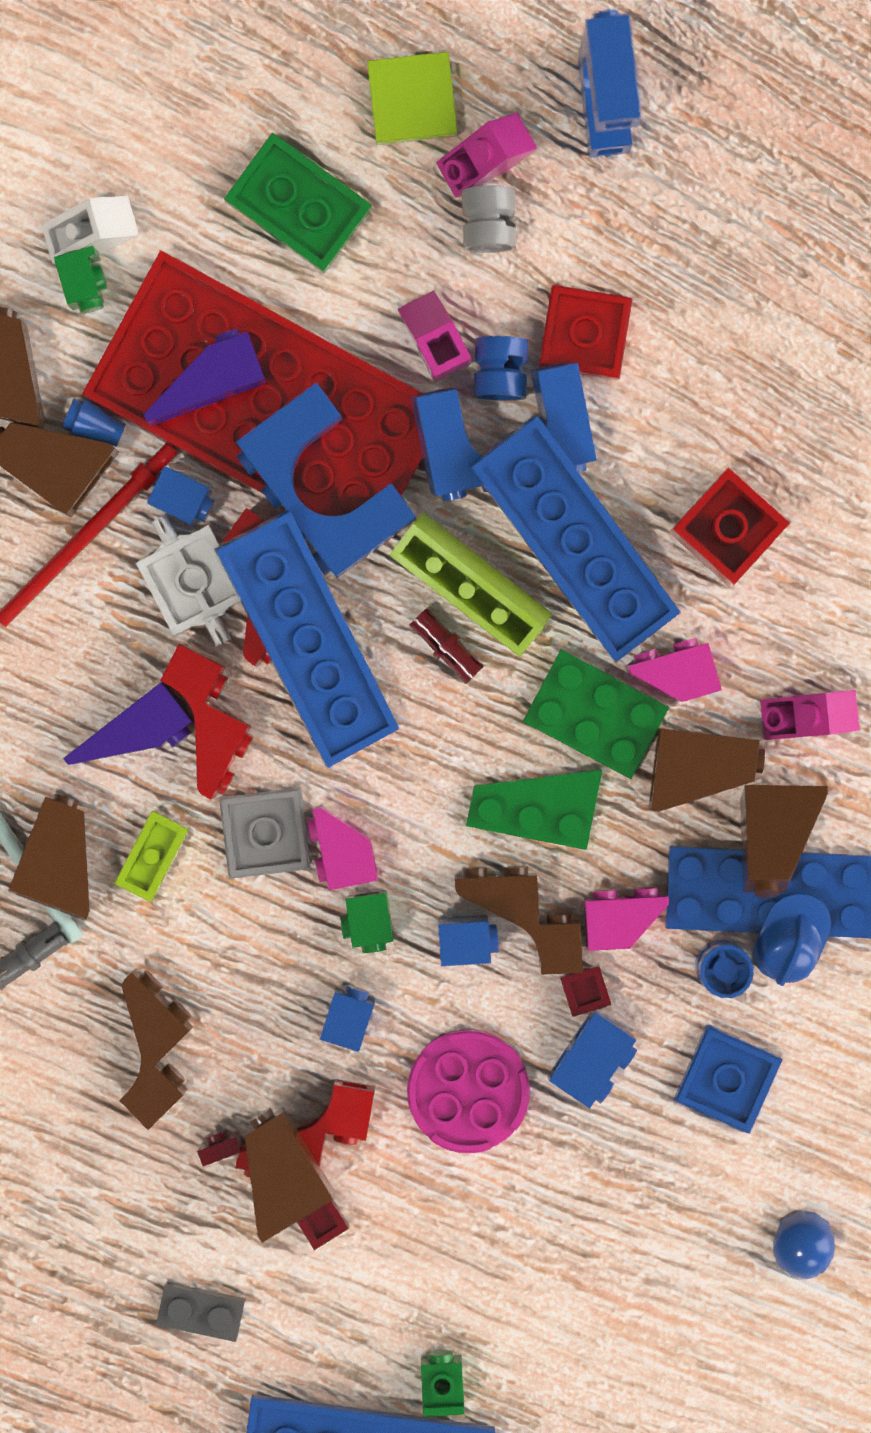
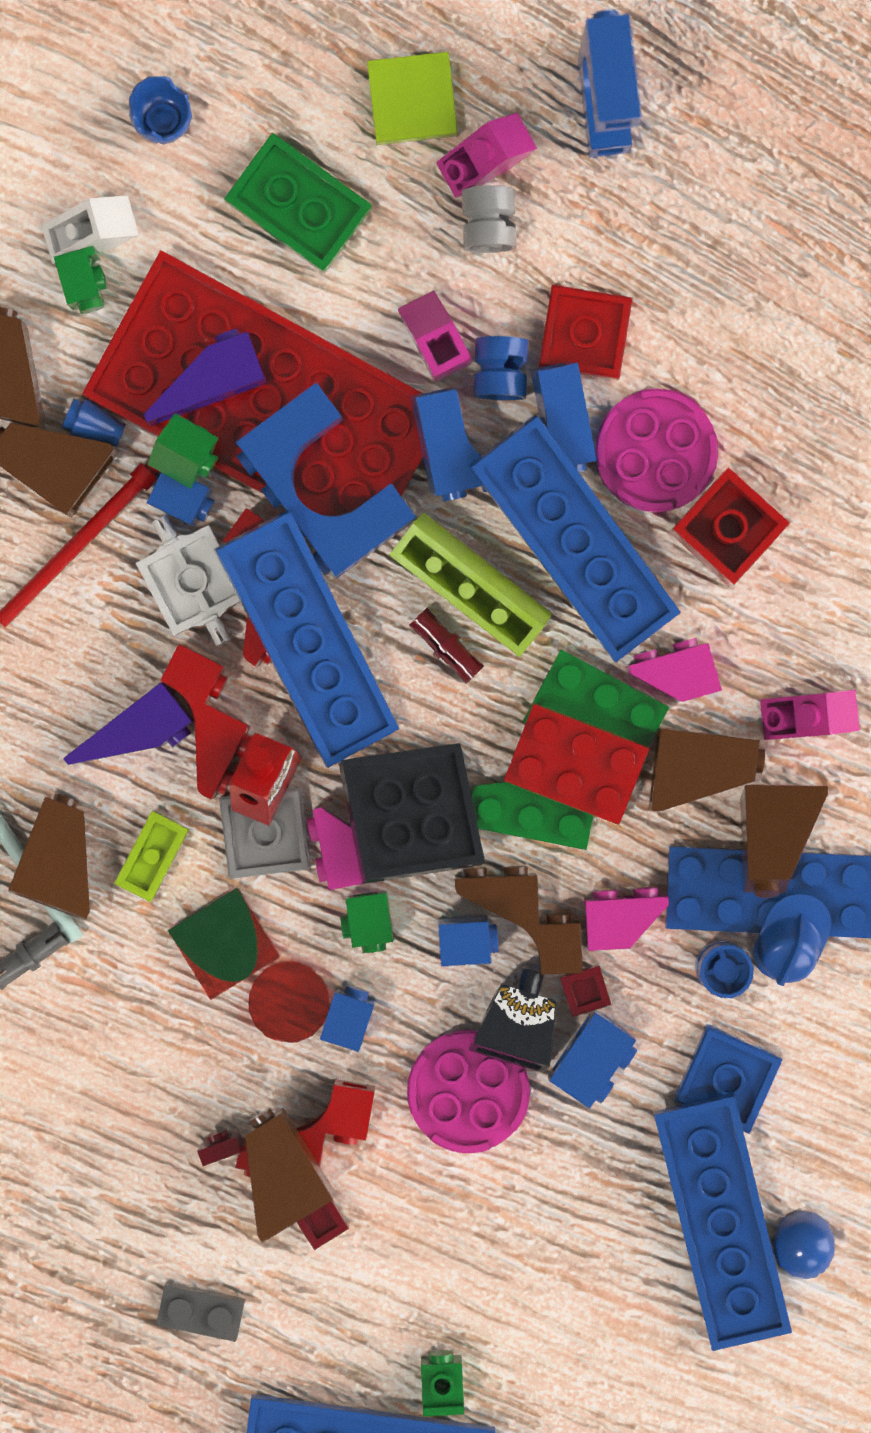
reddish brown arch [119,969,193,1130] -> none
none -> blue hair [129,76,192,145]
none -> green brick [148,413,218,489]
none -> dark green tile [167,887,281,1000]
none -> red torso [229,732,302,826]
none -> clear red tile [248,961,330,1043]
none -> black plate [339,743,485,884]
none -> black torso [469,968,556,1073]
none -> red plate [504,703,649,825]
none -> dark pink tile [595,389,719,513]
none -> blue plate [653,1093,792,1351]

